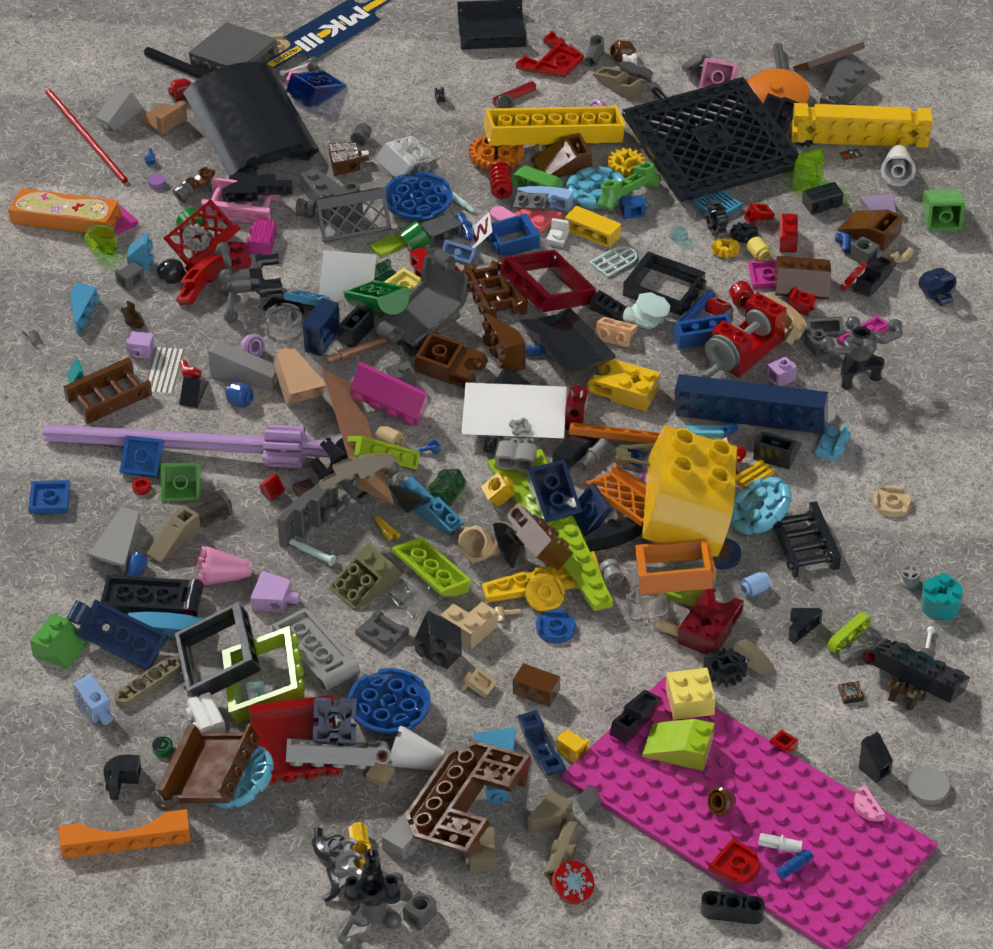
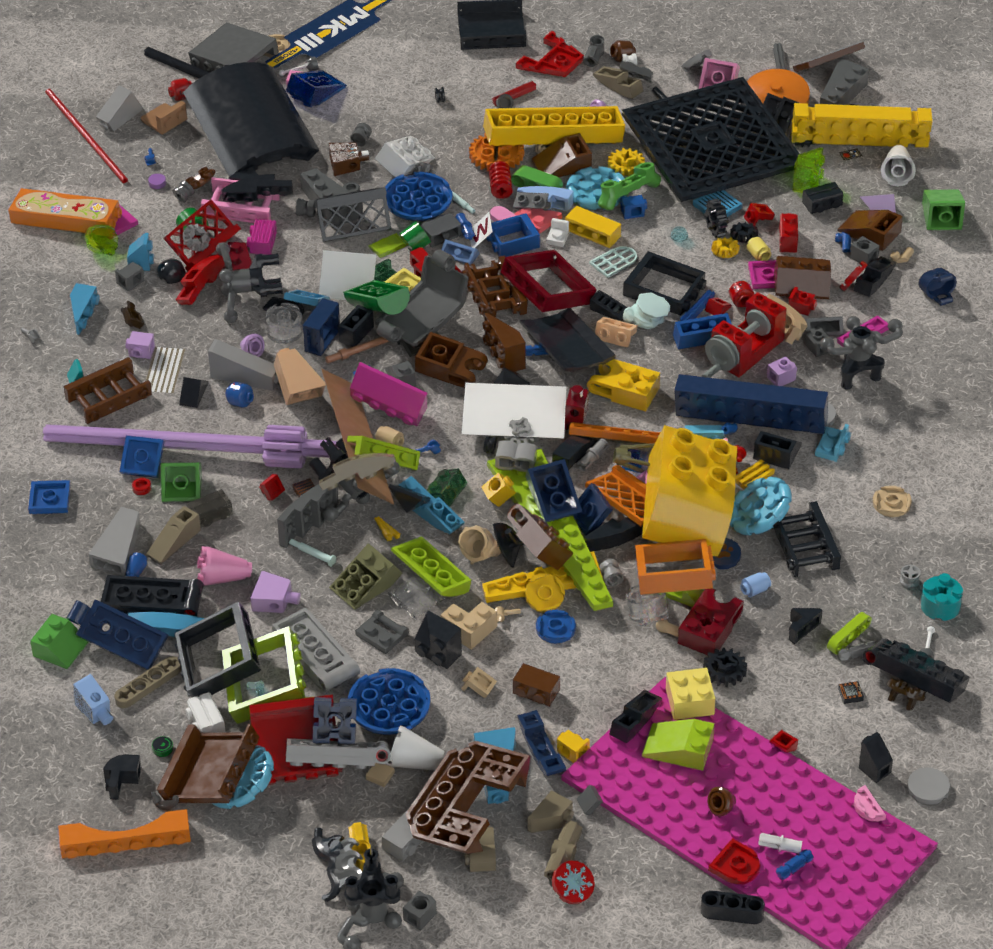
red arm [179,360,202,379] -> none
dark tan slope [733,639,775,676] -> none

